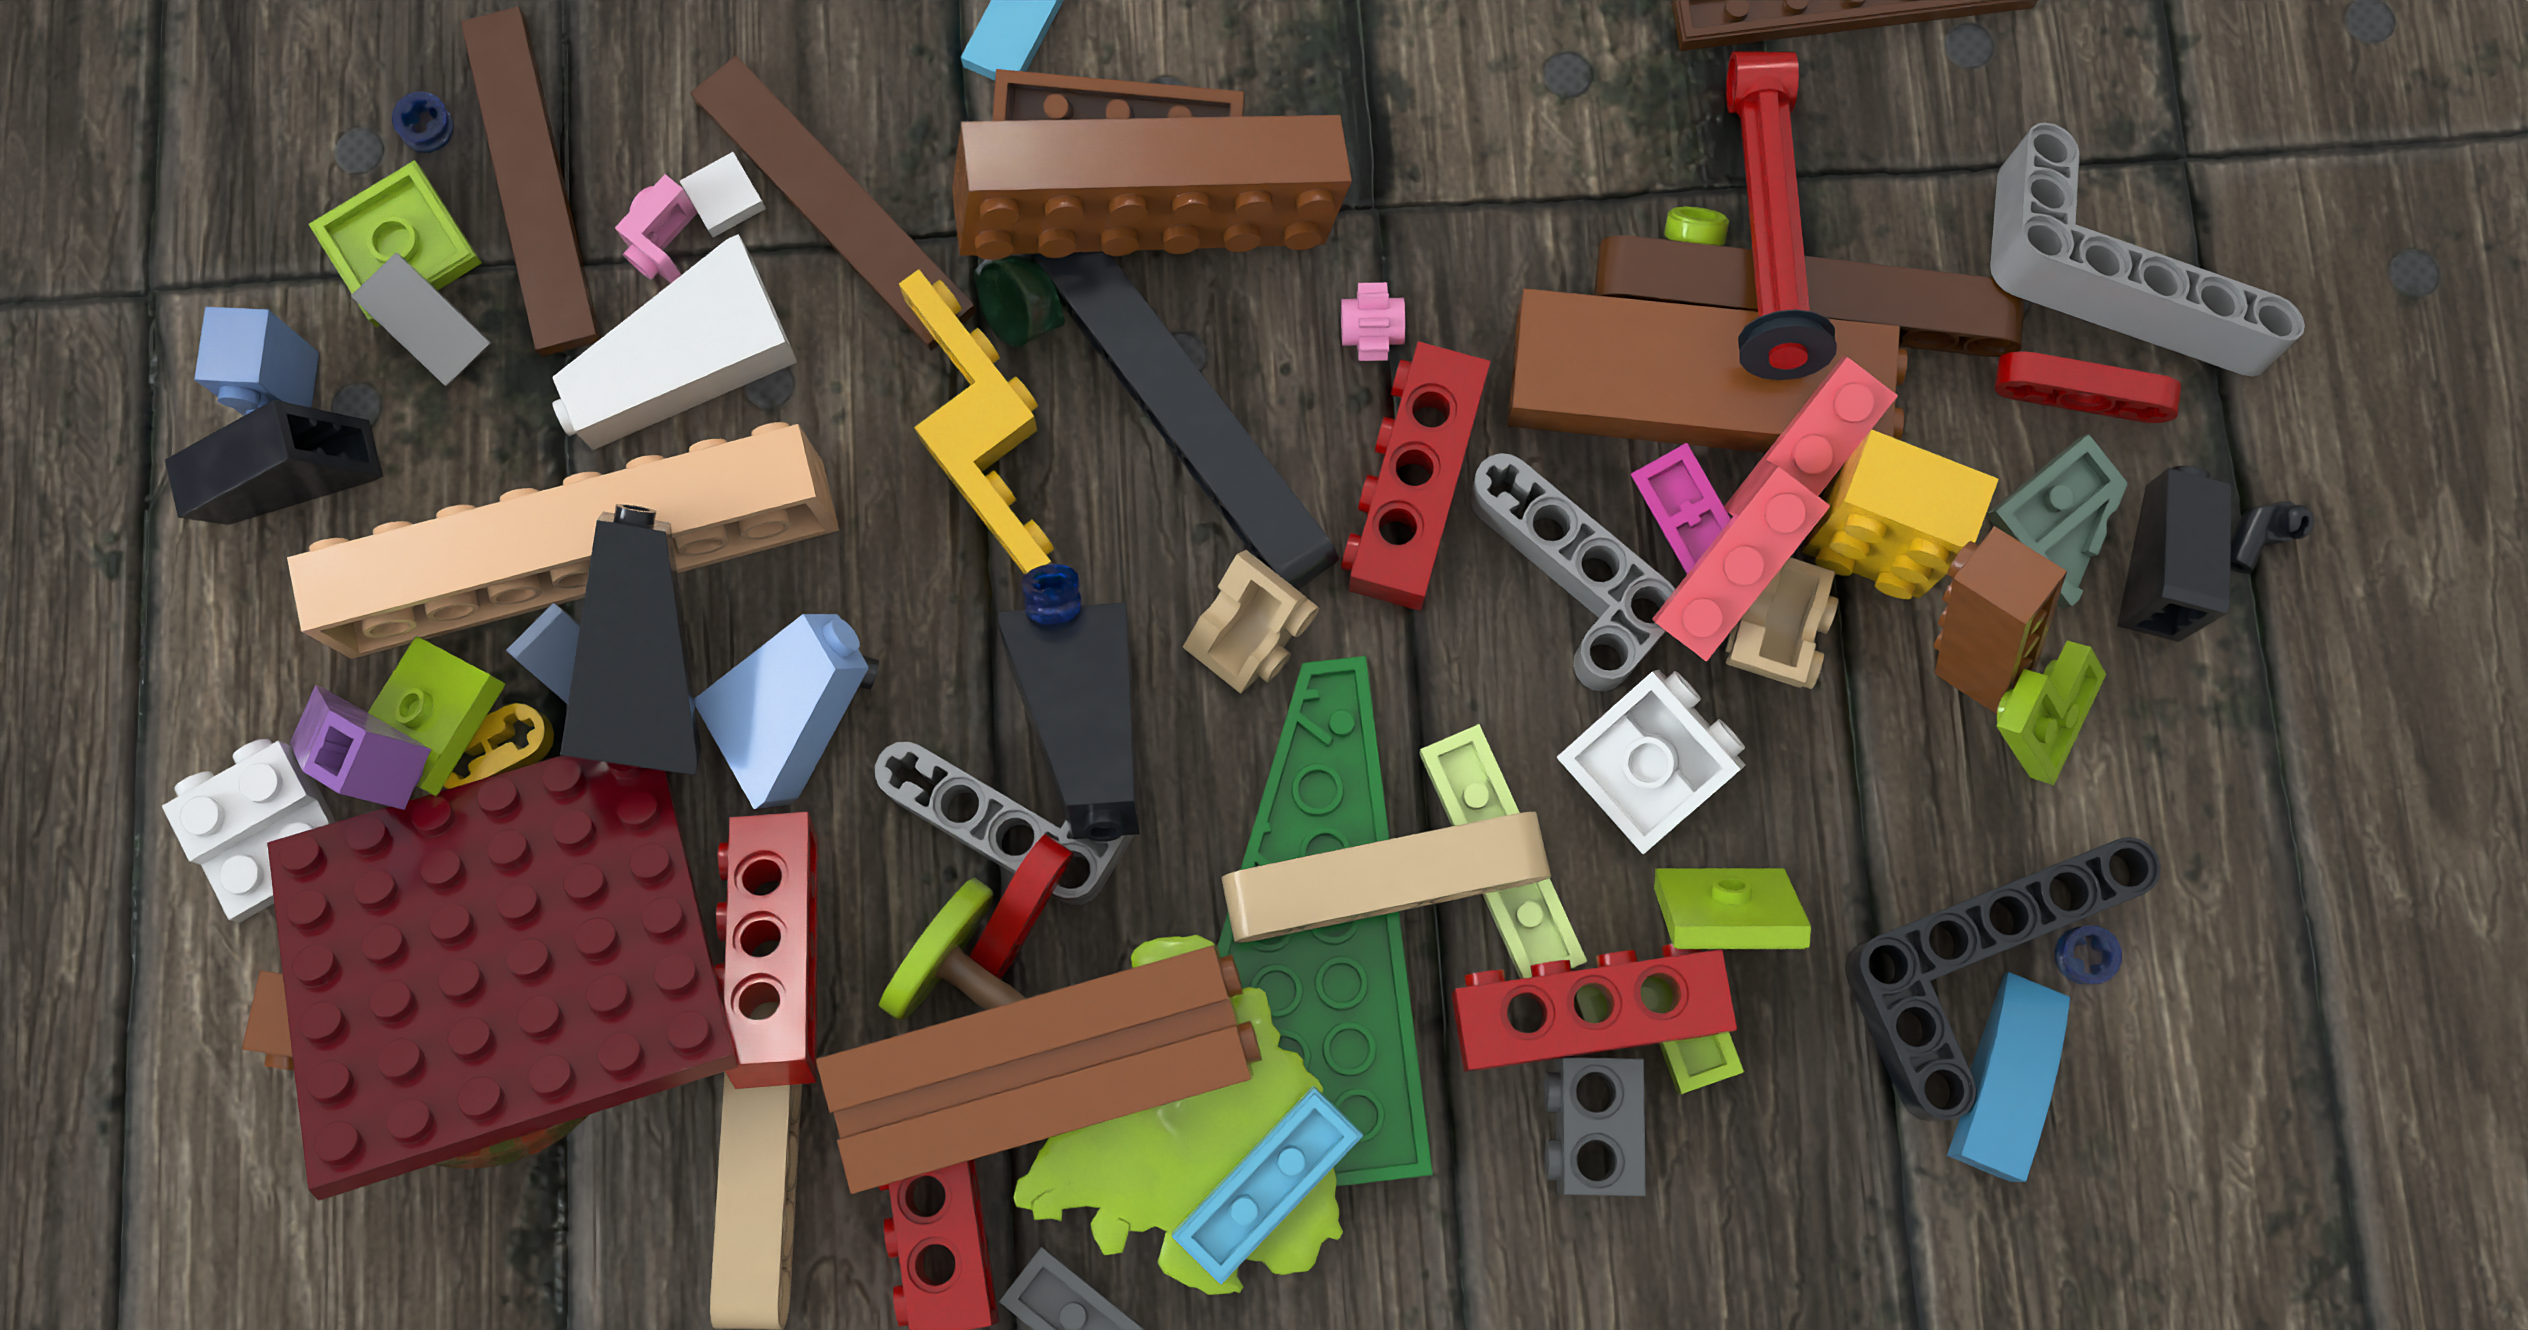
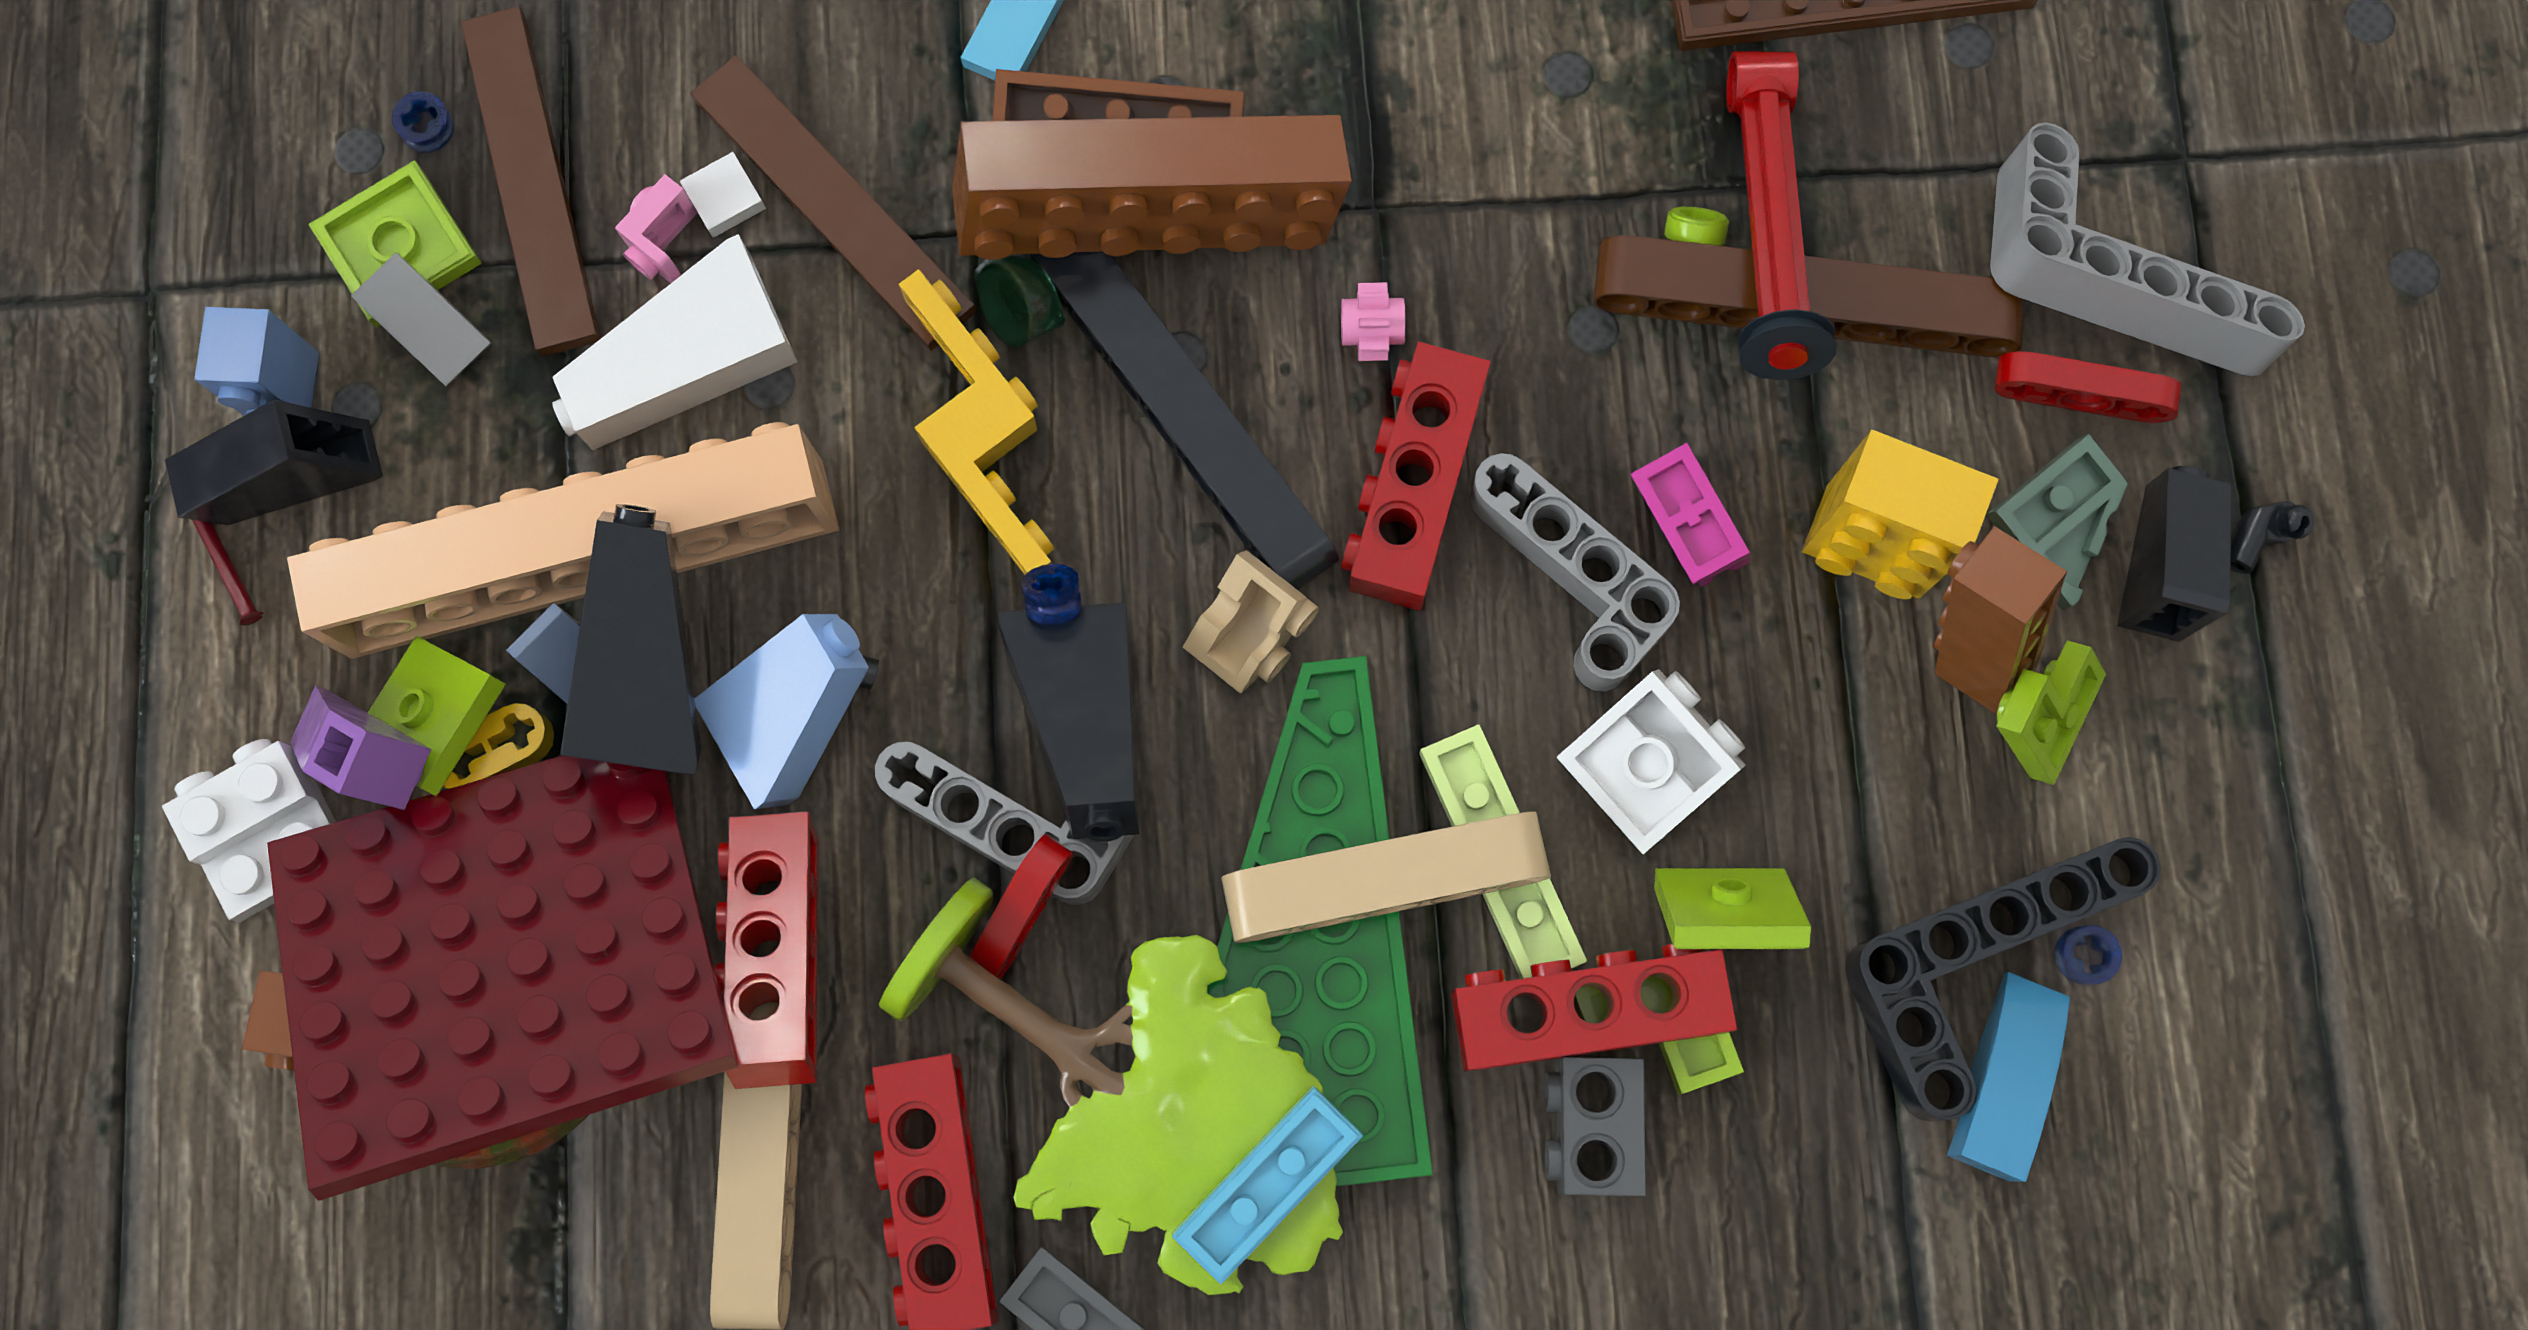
dark orange brick [816,945,1262,1194] -> none
dark orange brick [1507,288,1908,460] -> none
coral bracket [1652,356,1898,662] -> none
tan cylinder [1726,557,1838,689] -> none
none -> dark red piece [192,520,264,626]

